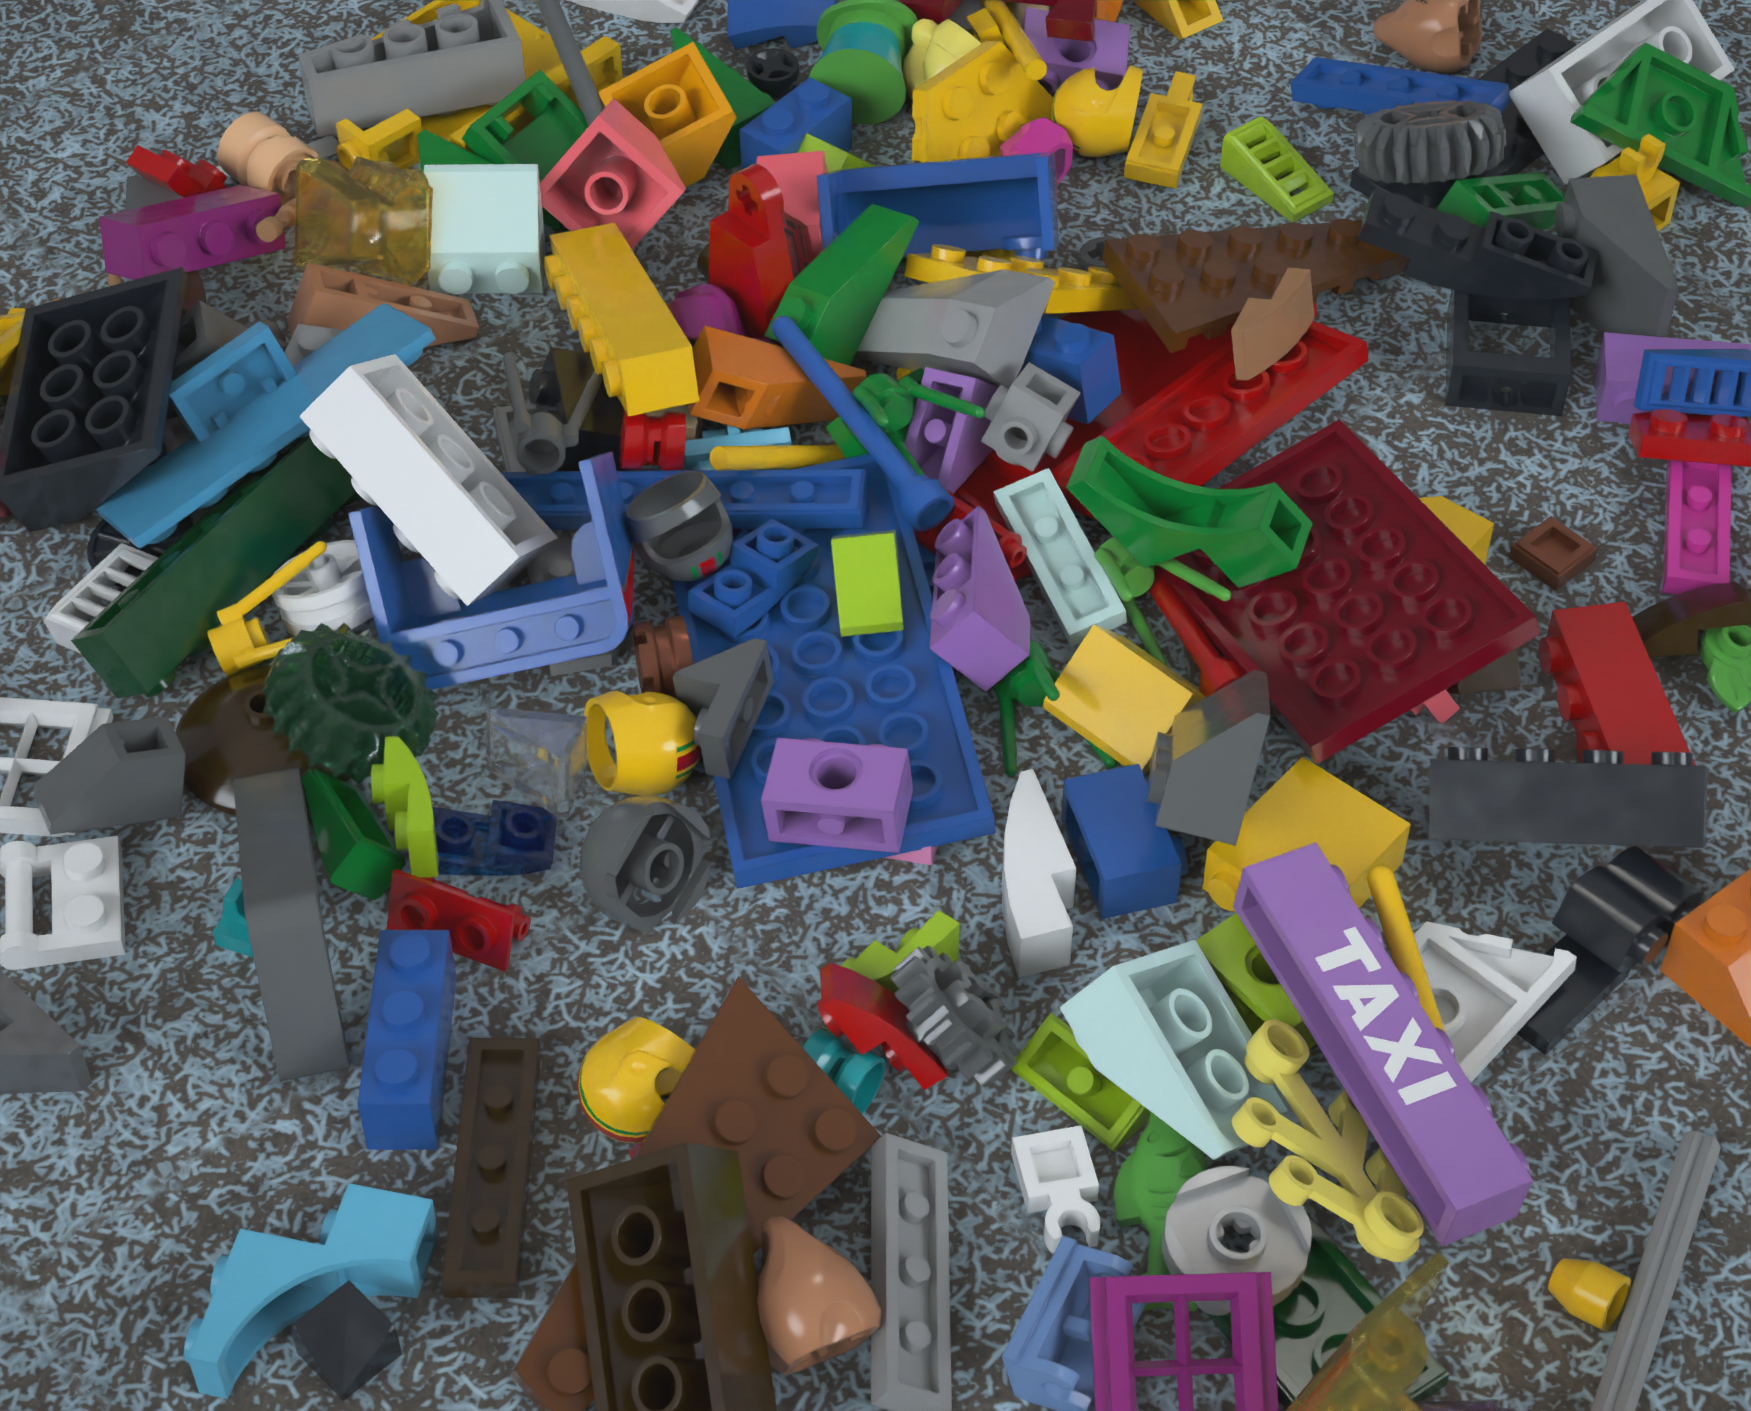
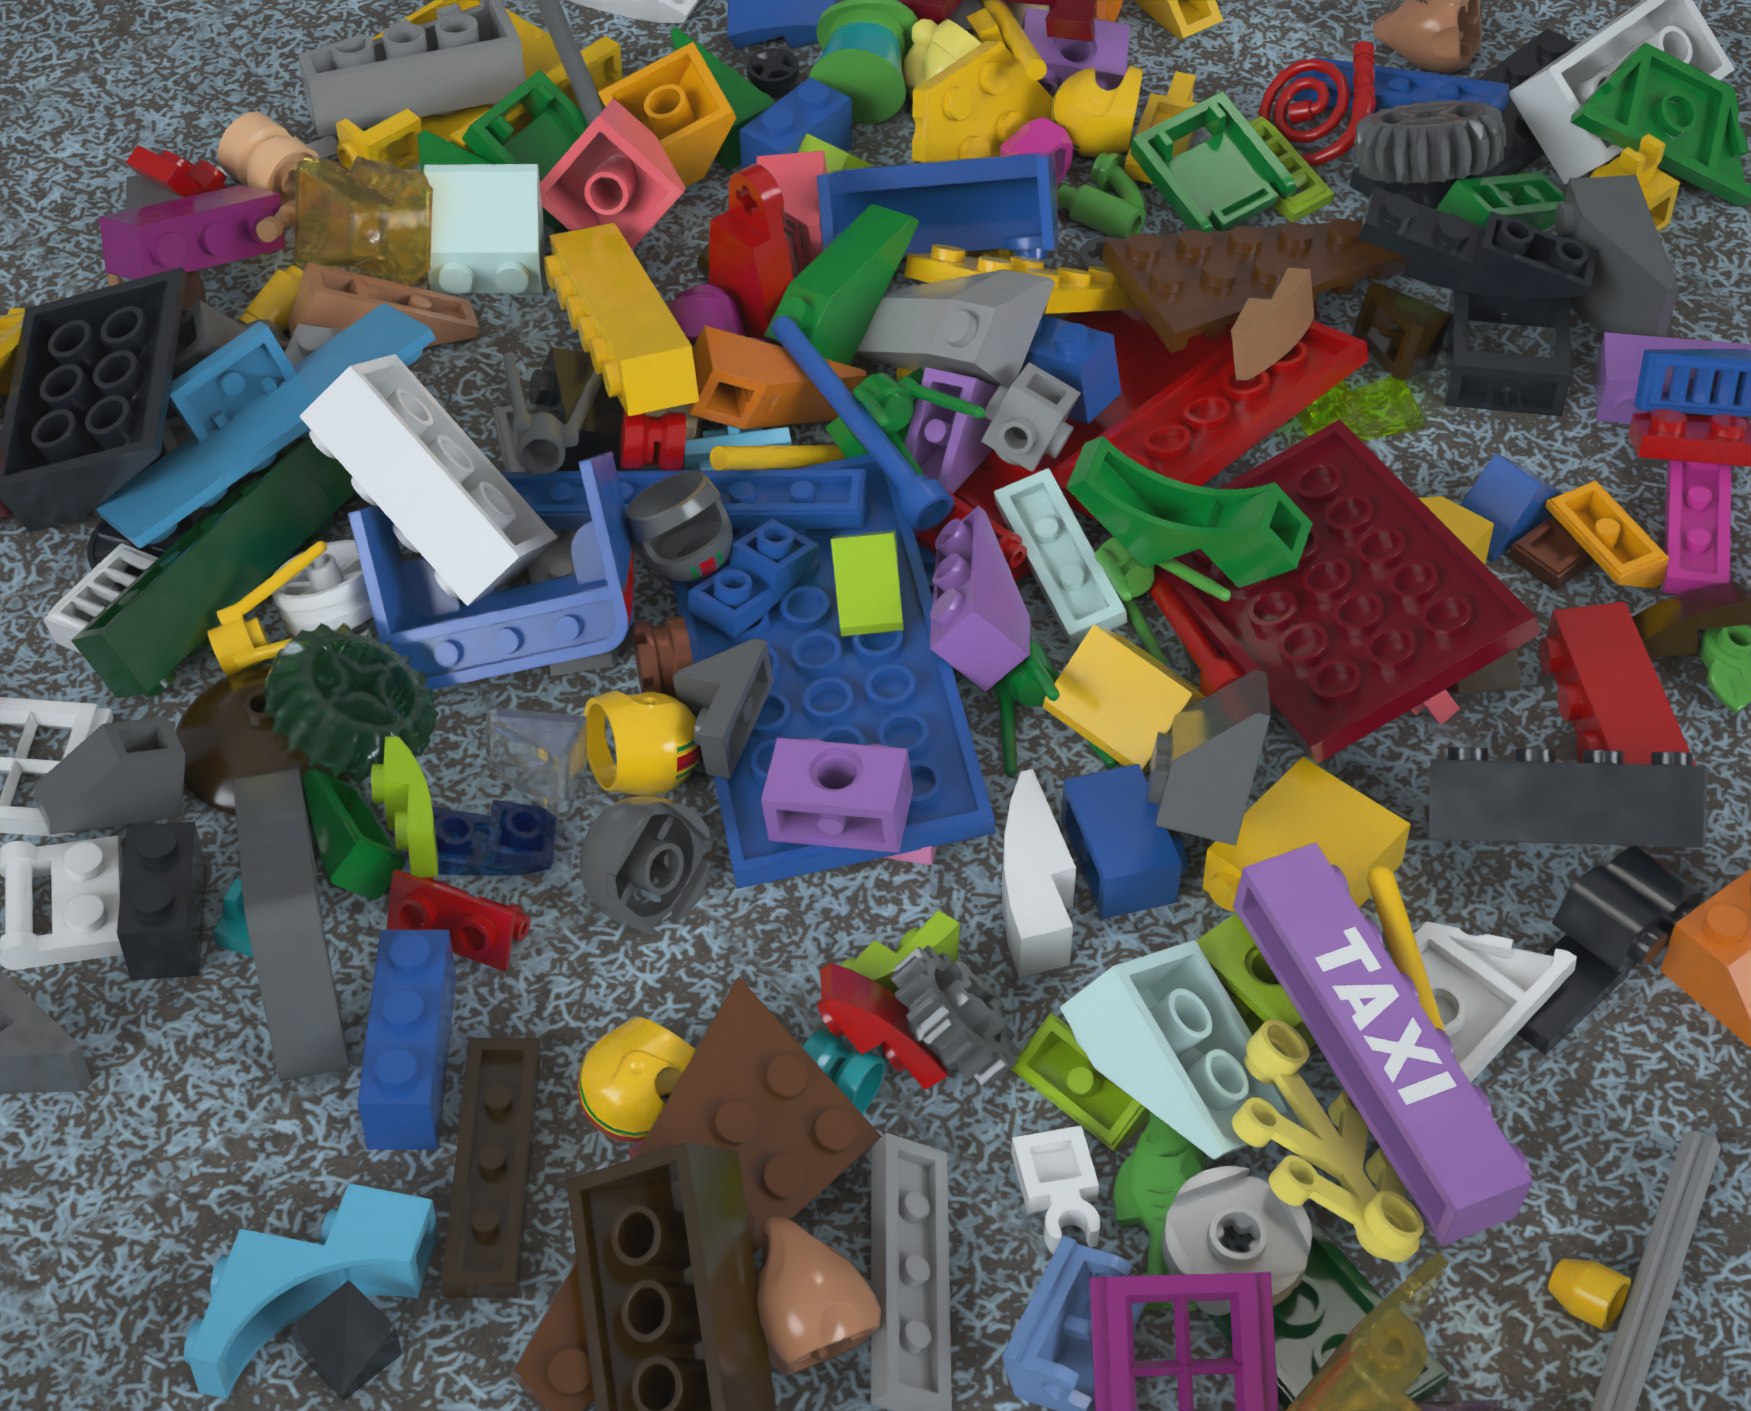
none -> black brick [117,821,207,980]
none -> yellow cone [236,265,304,332]
none -> bright green plant [1057,153,1146,239]
none -> green container [1130,91,1296,232]
none -> red piece [1258,41,1377,167]
none -> clear neon green slope [1295,376,1424,441]
none -> dark brown slope [1352,282,1452,380]
none -> blue slope [1460,453,1563,563]
none -> light orange slope [1545,480,1669,588]

